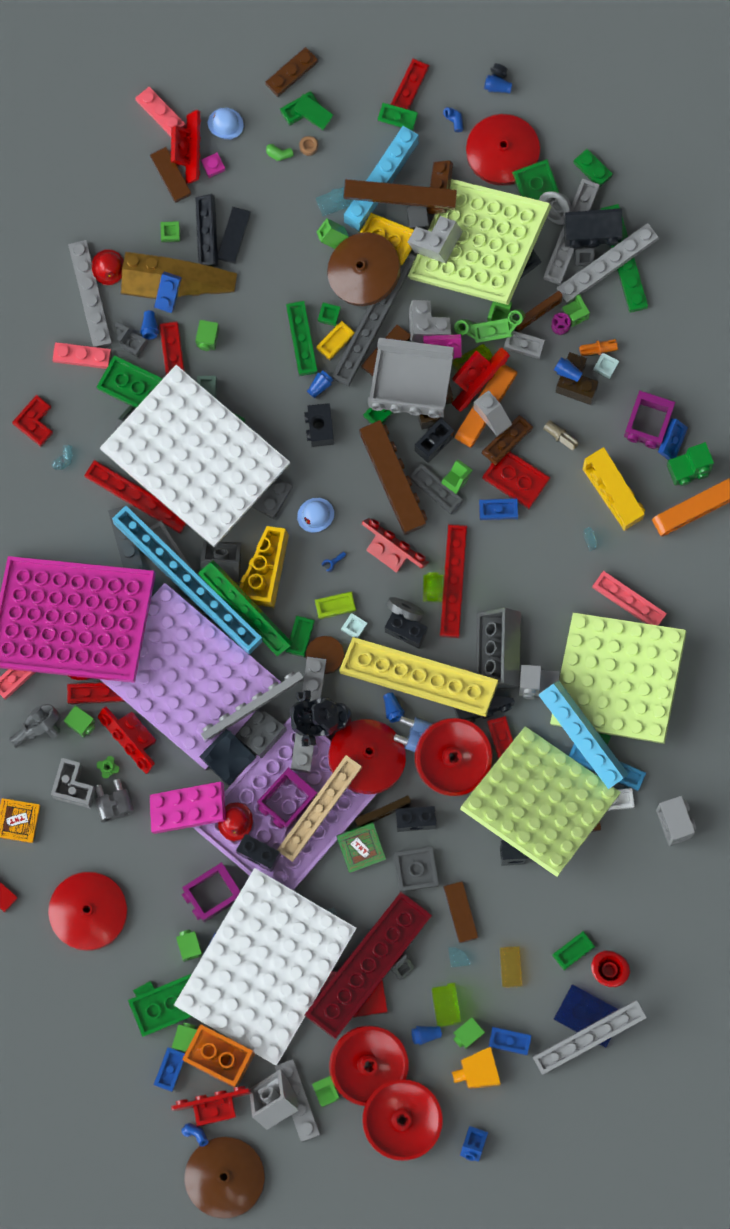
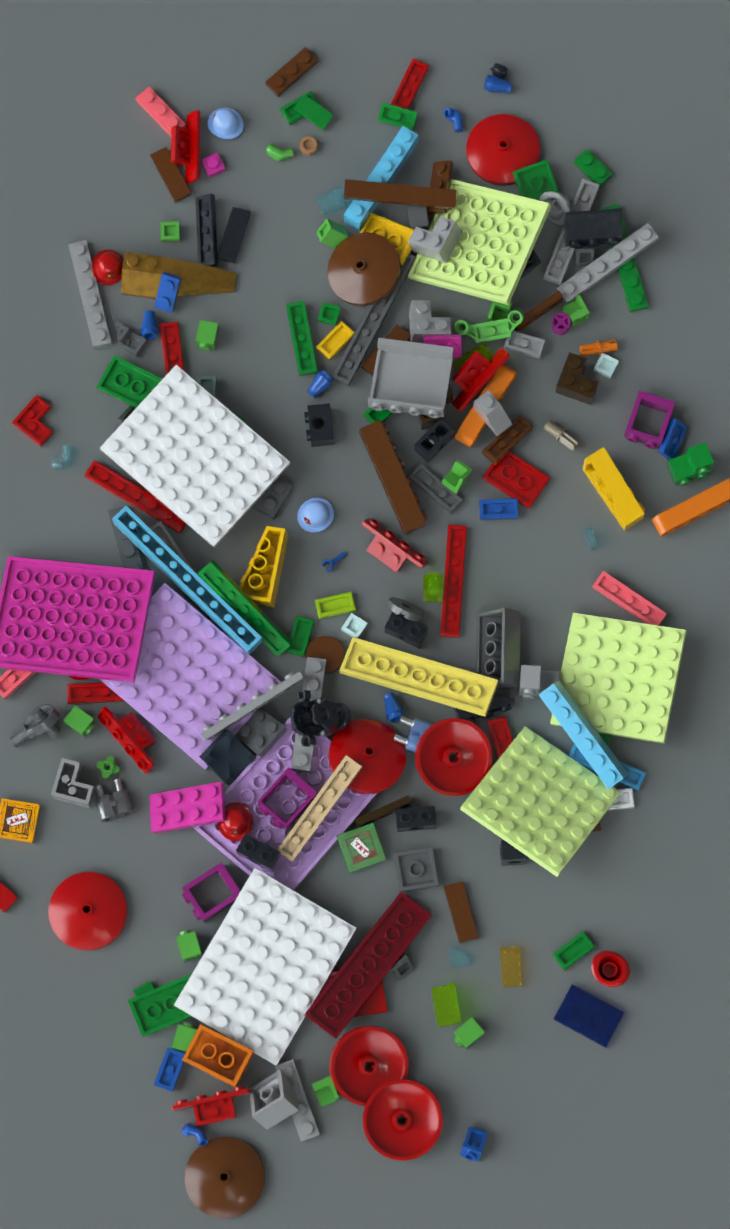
coral plate [52,342,111,369] -> none
dark grey slope [201,542,241,582] -> none
blue cone [411,1026,442,1046] -> none
light orange torso [452,1047,501,1089] -> none
blue plate [488,1027,531,1056] -> none
light grey plate [533,1000,647,1075] -> none
blue cone [554,357,583,382] -> none
light grey brick [656,796,696,846] -> none

